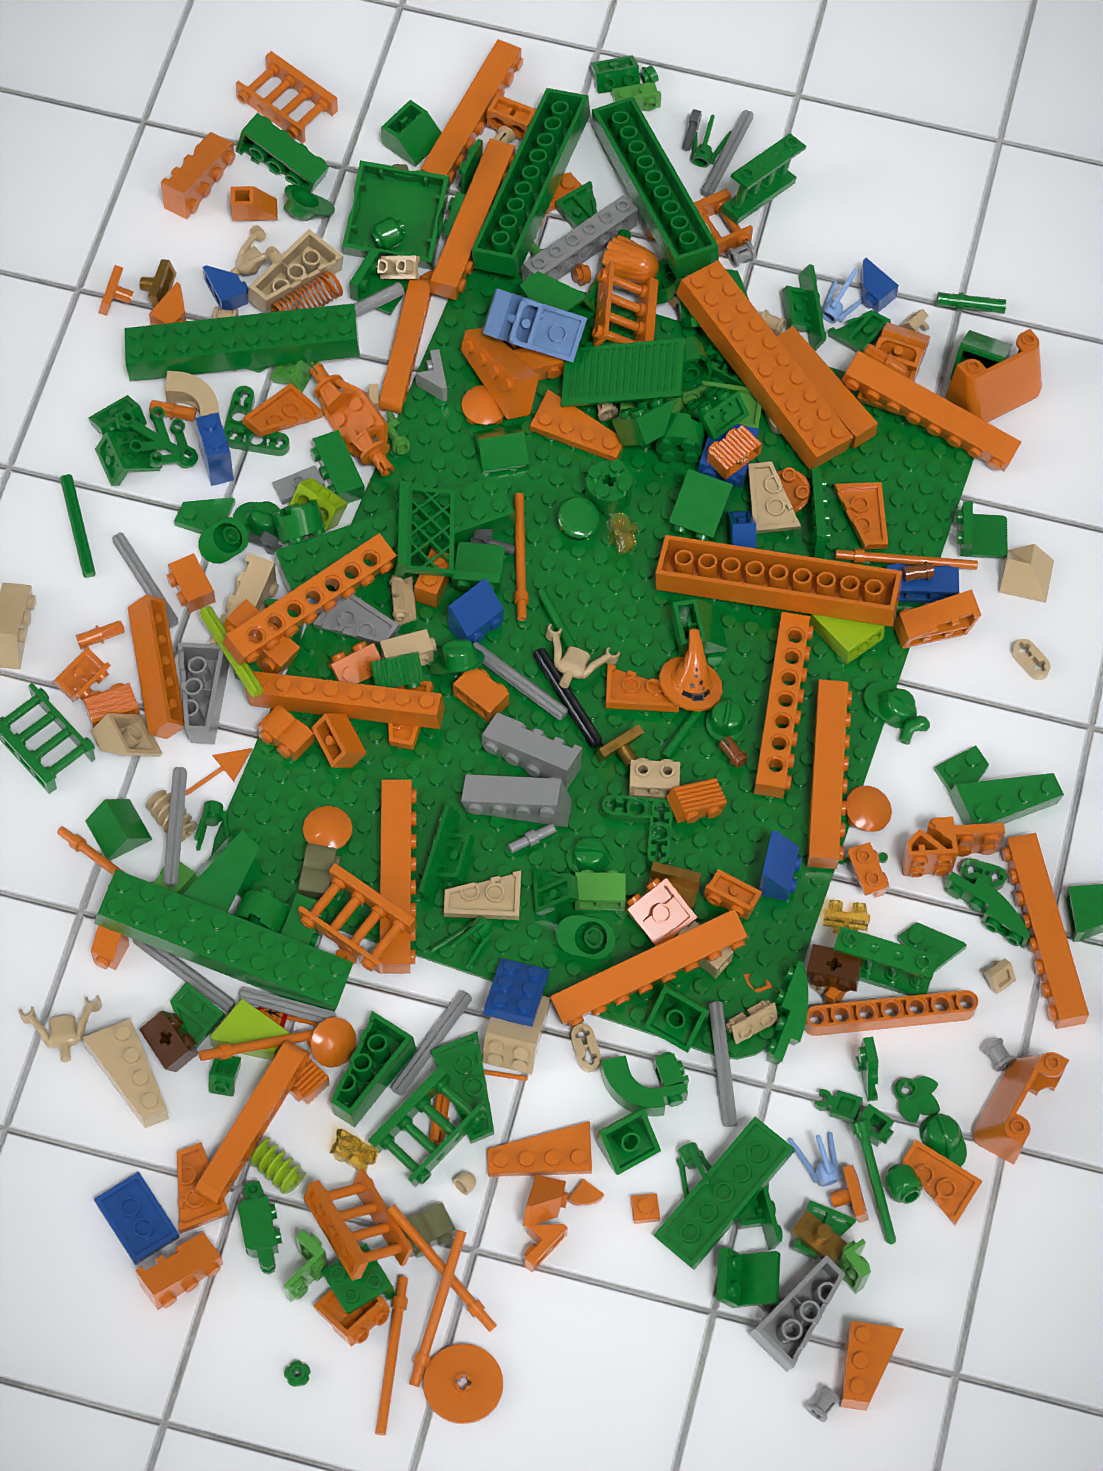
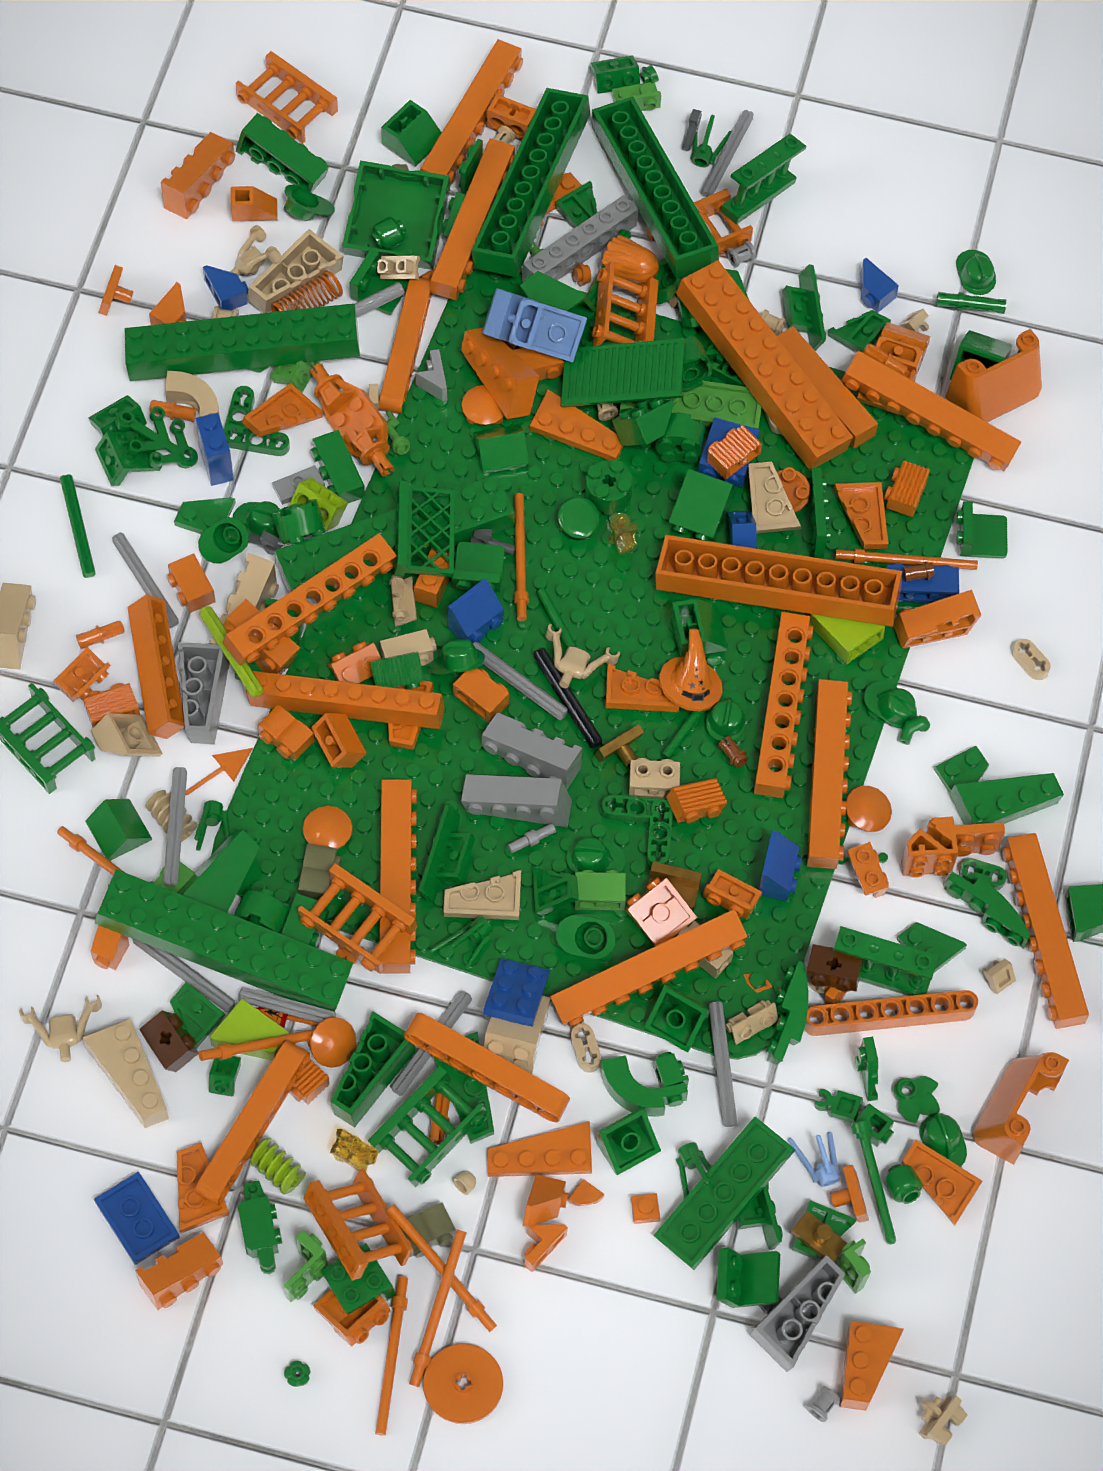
pearl gold tile [140,259,177,307] -> none
light grey wing [313,594,400,645] -> none
green bracket [680,386,750,440] -> none
light blue plant [821,268,863,324] -> none
clear yellow hips [822,899,870,933] -> none
light grey bush [983,1038,1016,1072] -> none
tan slope [999,544,1054,603] -> none
none -> orange beam [404,1013,570,1123]
none -> orange brick [884,461,930,517]
none -> tan hips [919,1396,968,1445]
none -> green piece [956,250,996,295]

